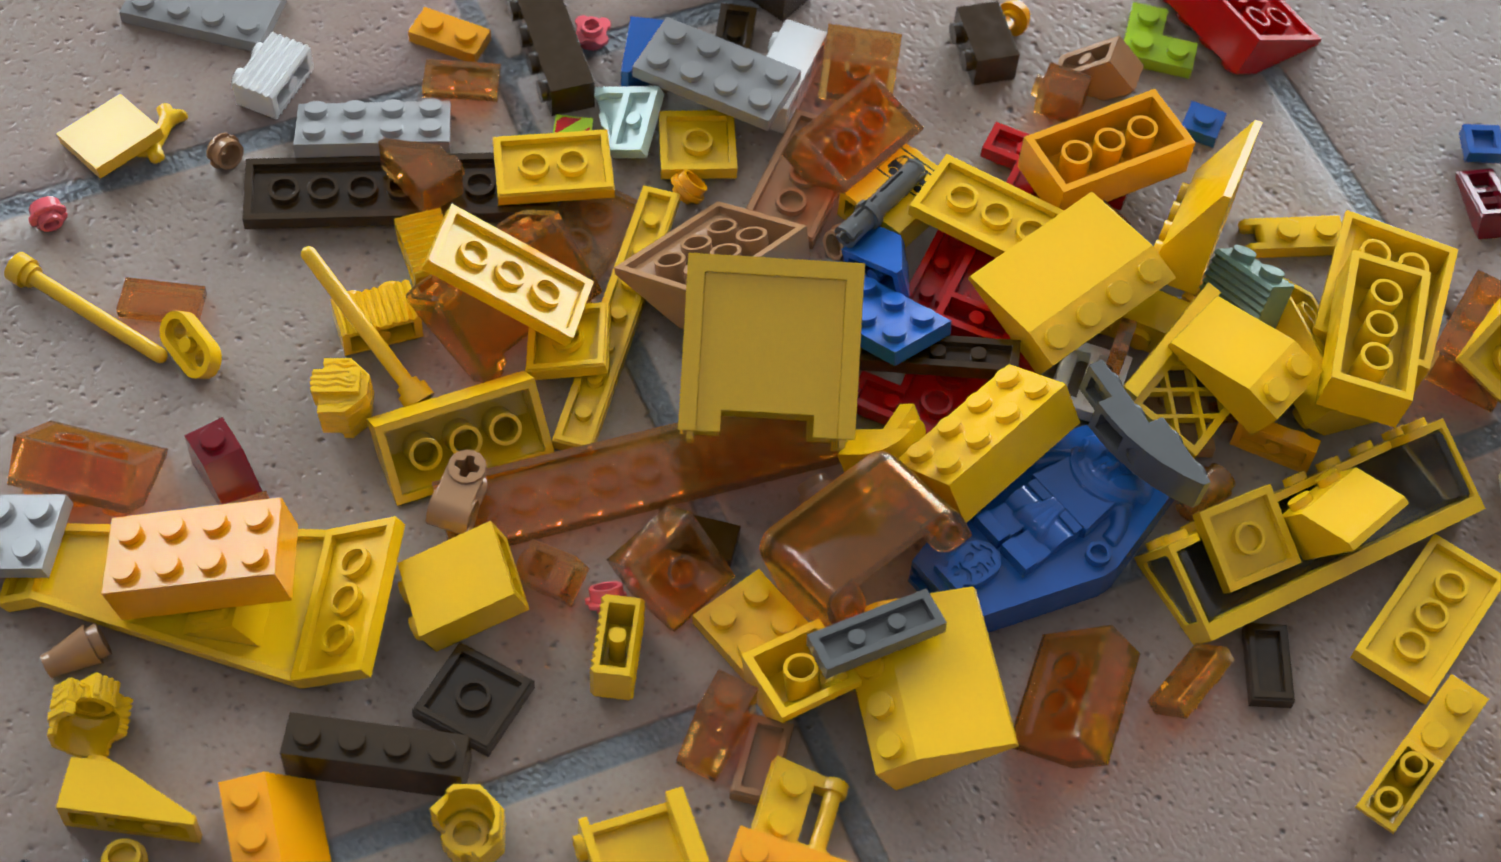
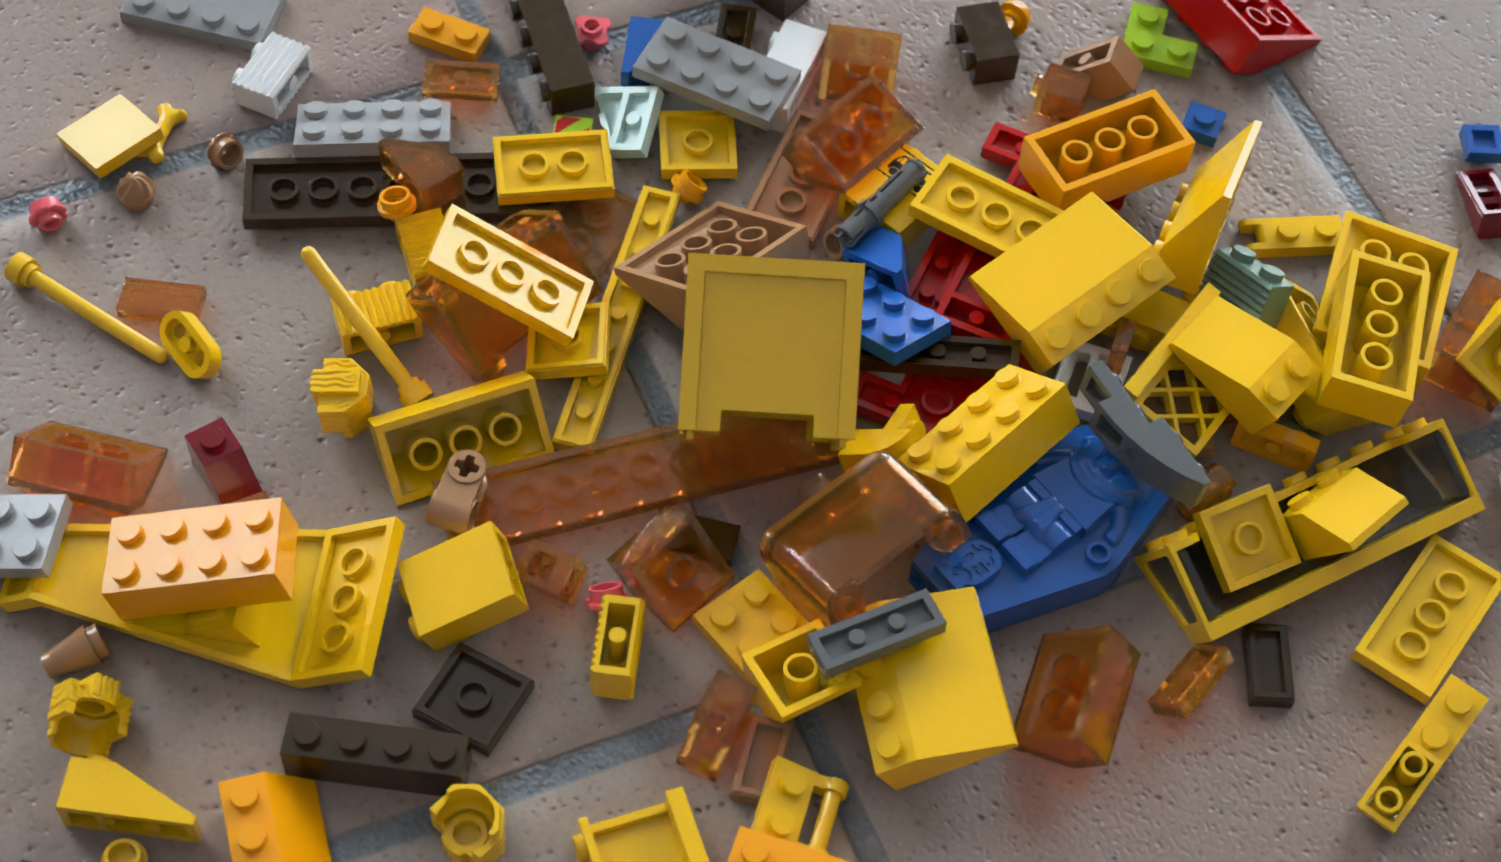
none -> medium nougat plate [116,171,156,211]
none -> light orange plate [377,185,417,221]

